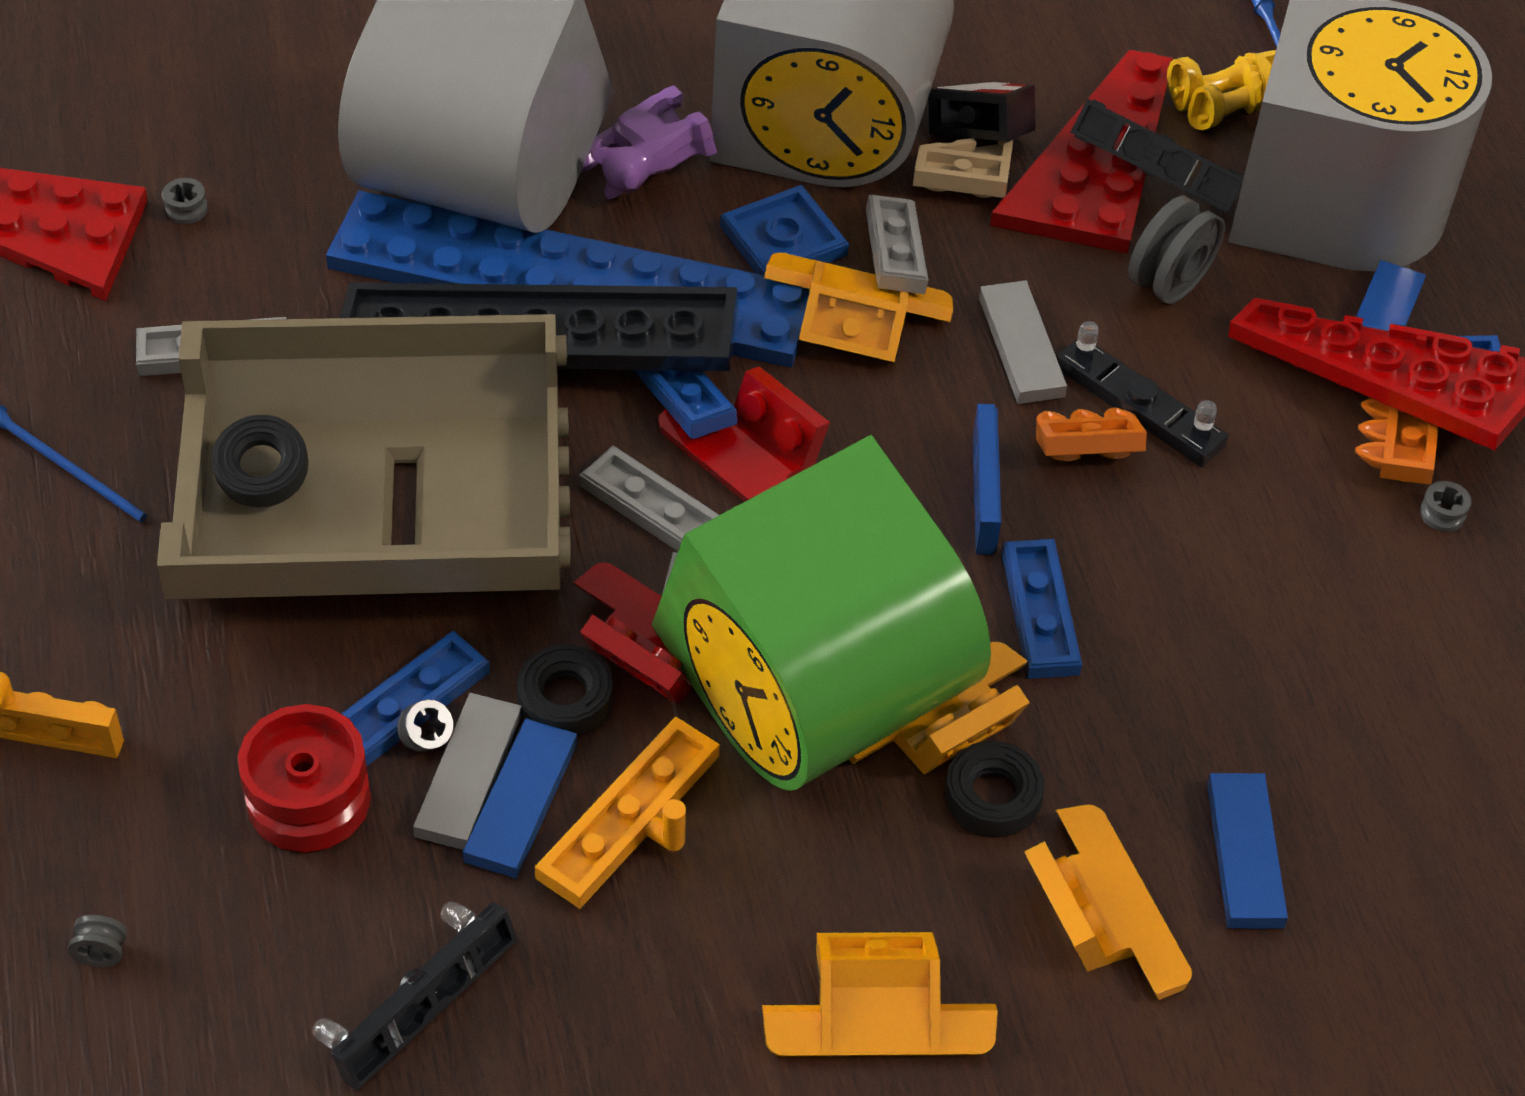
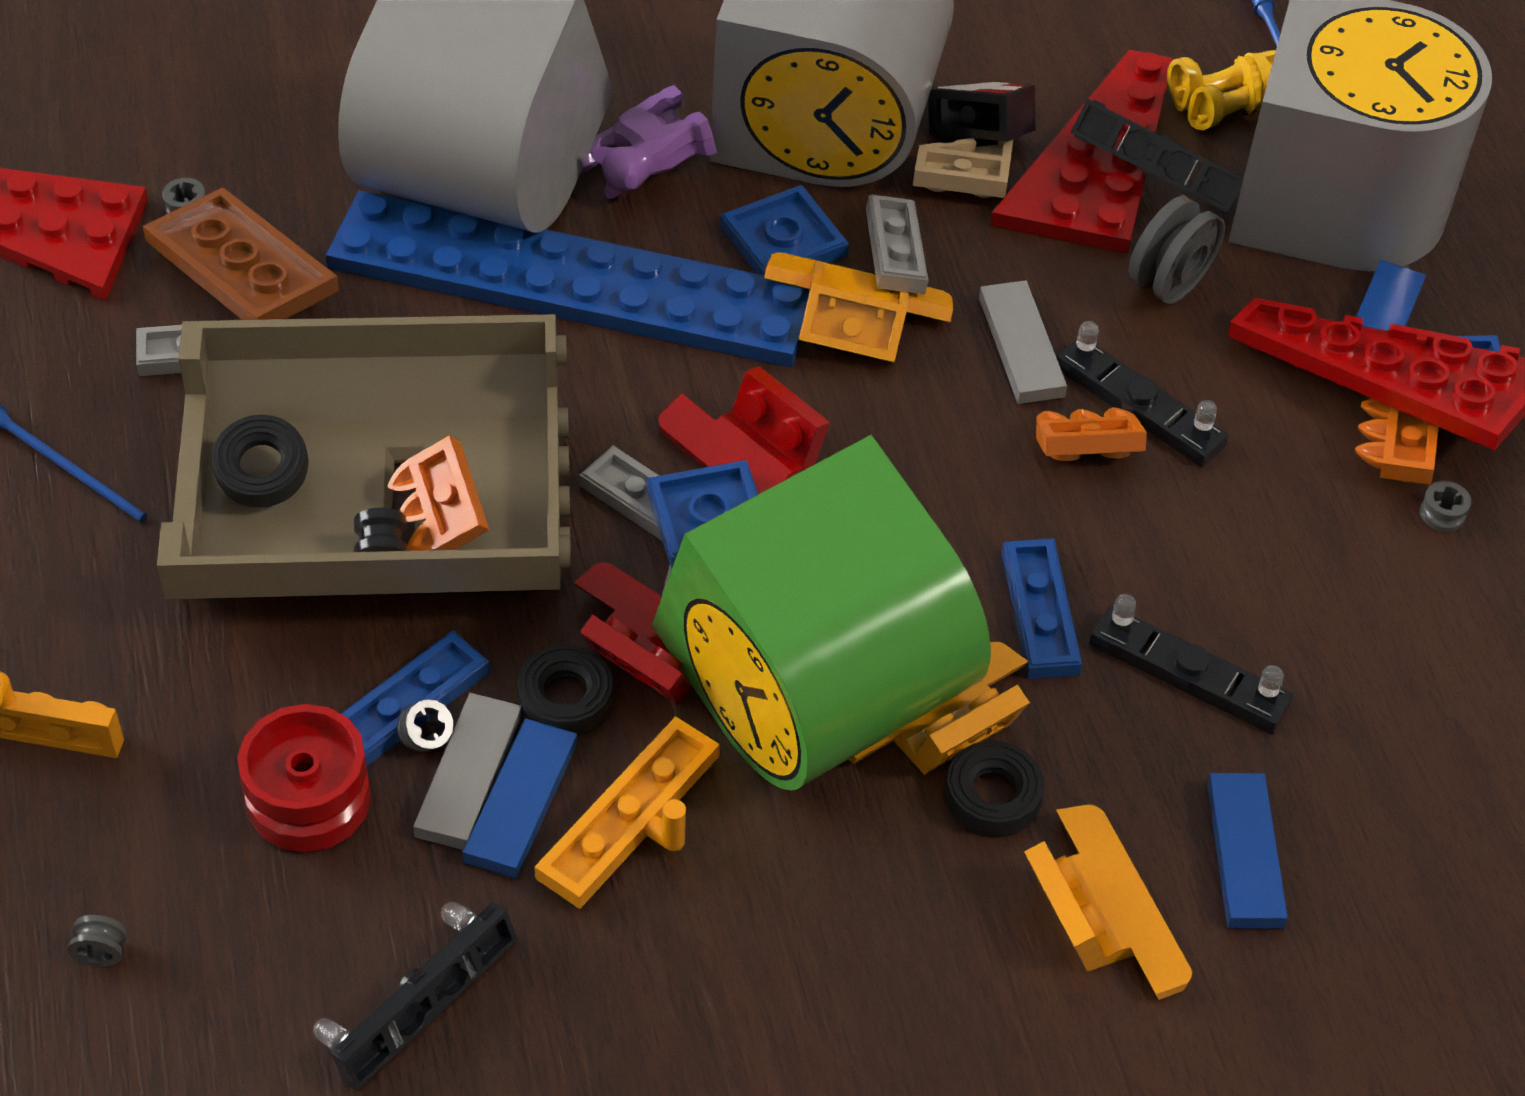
black plate [340,282,738,371] -> none
blue tile [633,370,737,439] -> none
light orange plate [762,932,998,1057] -> none
blue tile [973,404,1001,555] -> none
none -> dark orange plate [143,187,339,320]
none -> black wheel [354,507,407,552]
none -> orange plate [388,435,489,551]
none -> blue tile [646,460,758,569]
none -> black piece [1089,594,1294,735]

